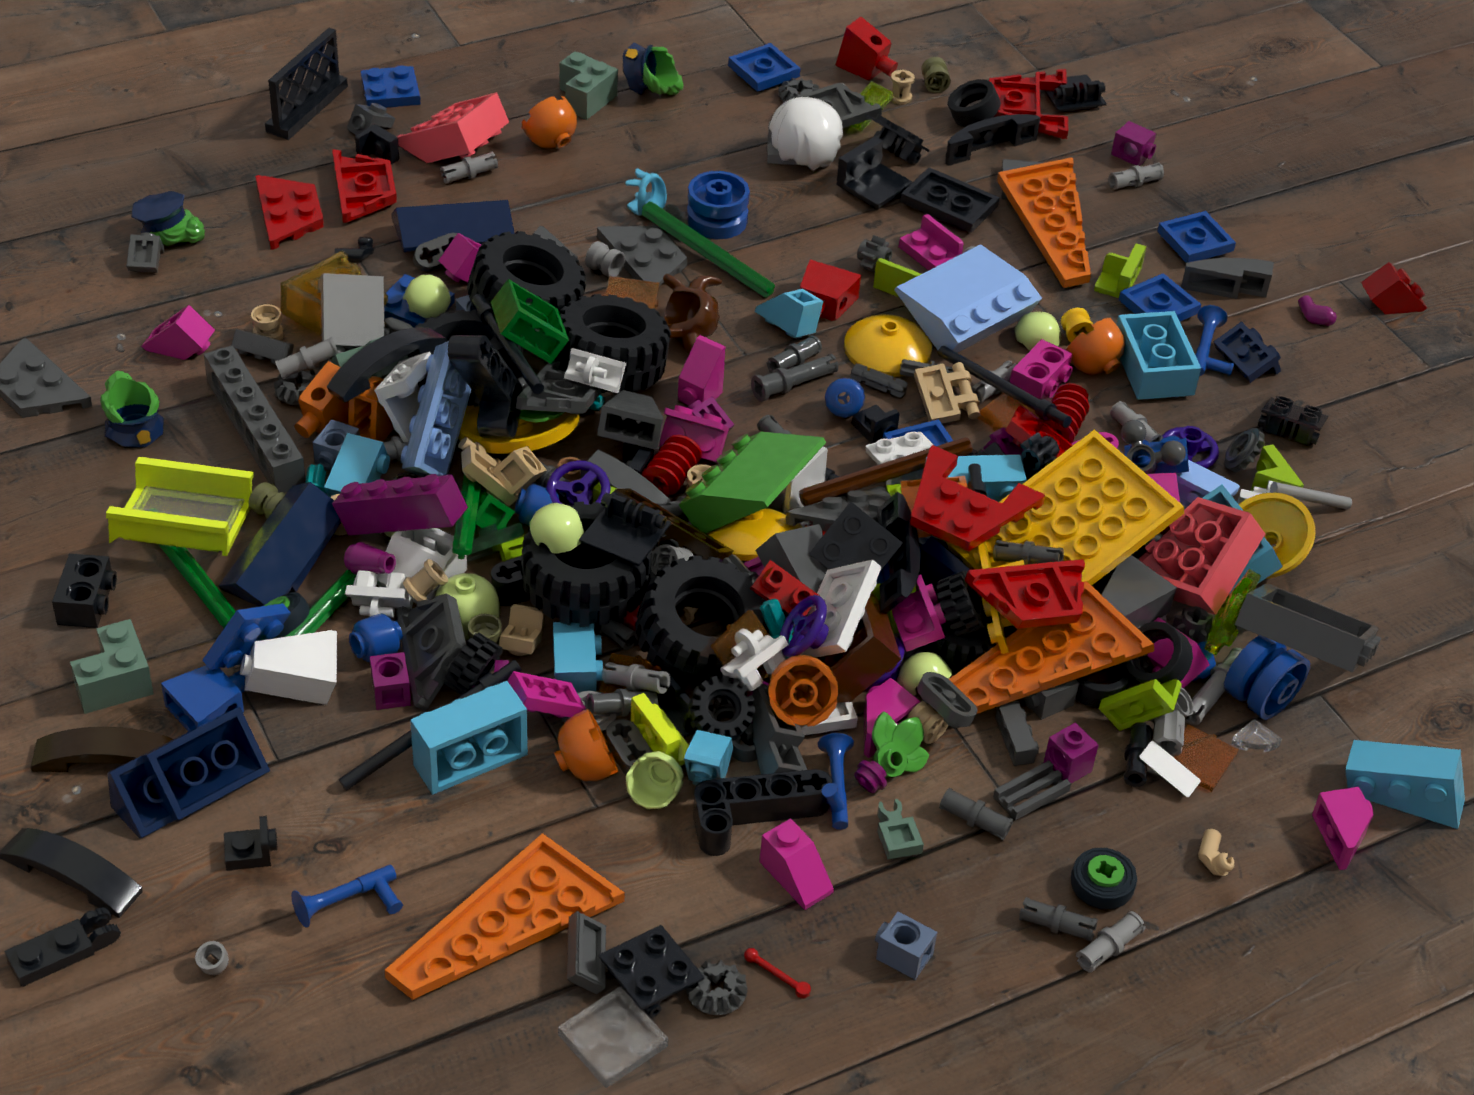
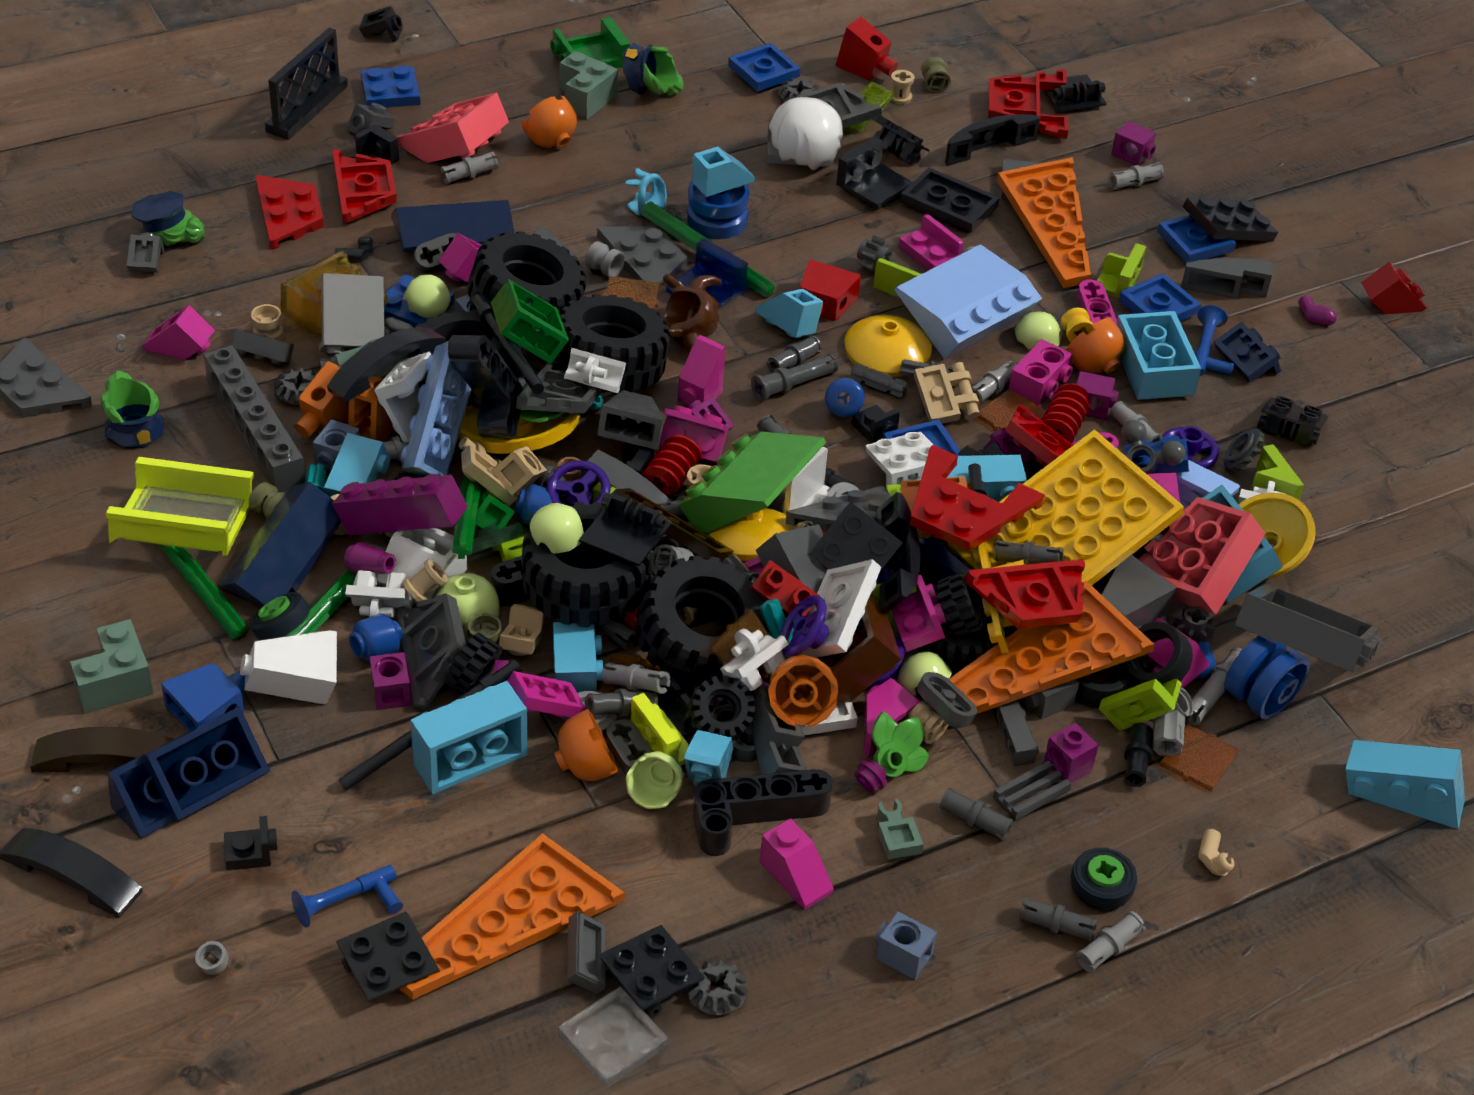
black hinge [5,907,121,986] -> none
black brick [52,553,117,628] -> none
blue plate [202,603,291,670] -> none
light grey pin [275,337,339,379] -> none
red hinge [744,948,811,999] -> none
reddish brown axle [799,437,973,506] -> none
blue piece [818,733,854,830] -> none
black bar [938,346,1072,428] -> none
black tyre [947,79,1001,127] -> none
black gear [1020,432,1060,471] -> none
white sticker [1139,741,1200,797] -> none
clear neon green wing [1204,569,1261,655] -> none
clear tile [1231,719,1282,752] -> none
light grey bar [1270,482,1352,509] -> none
dark pink slope [1312,787,1373,870] -> none
none -> black hinge [336,911,439,1002]
none -> black bracket [359,6,403,41]
none -> green panel [550,17,630,68]
none -> clear blue bracket [666,238,748,310]
none -> medium azure slope [692,147,755,197]
none -> dark pink beam [1077,279,1117,324]
none -> magenta brick [1077,371,1119,420]
none -> black plate [1183,197,1278,241]

